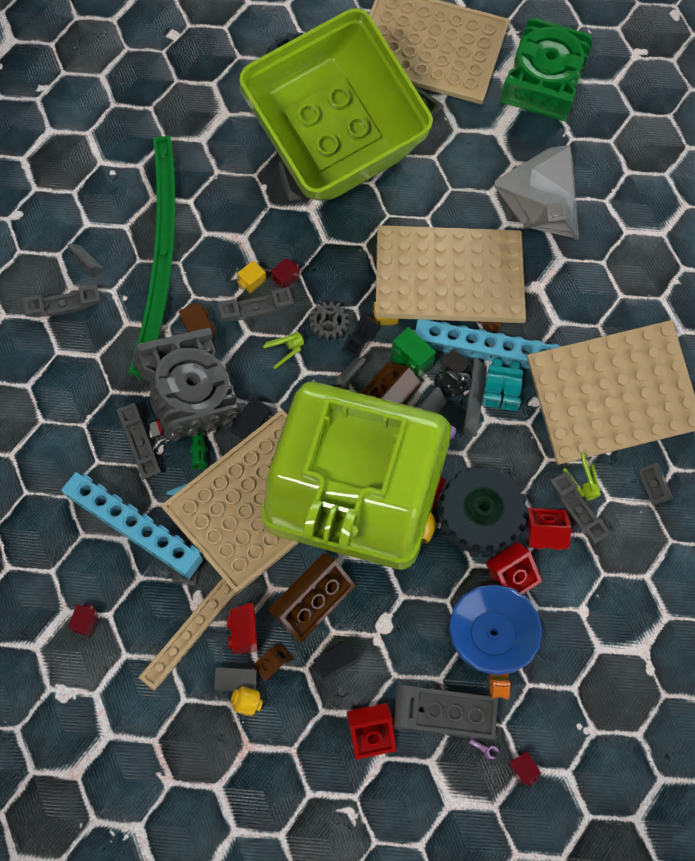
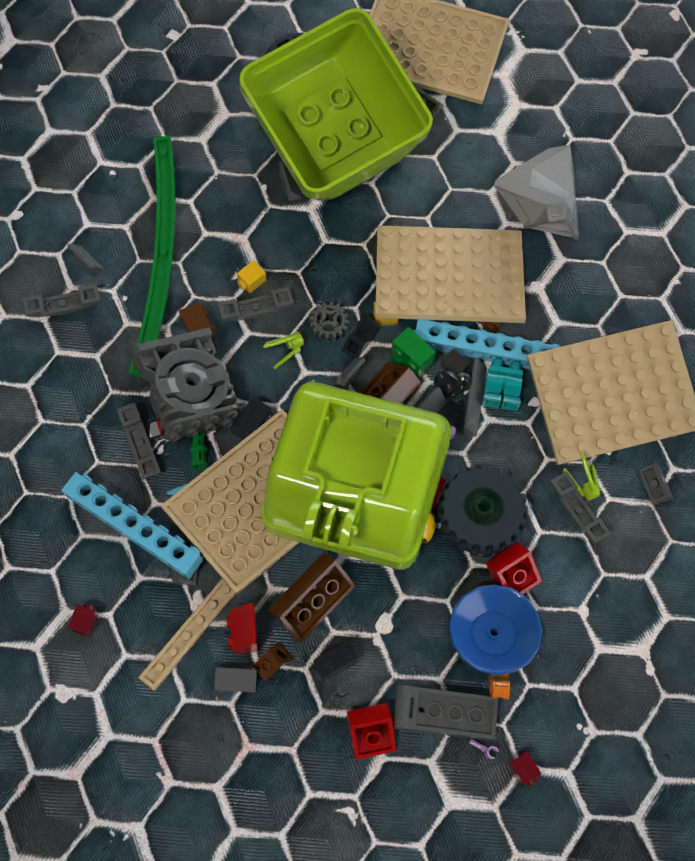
yellow head [230,686,263,716] -> none
dark red brick [271,257,300,289] -> none
green brick [500,18,593,122] -> none
red slope [527,508,572,550] -> none

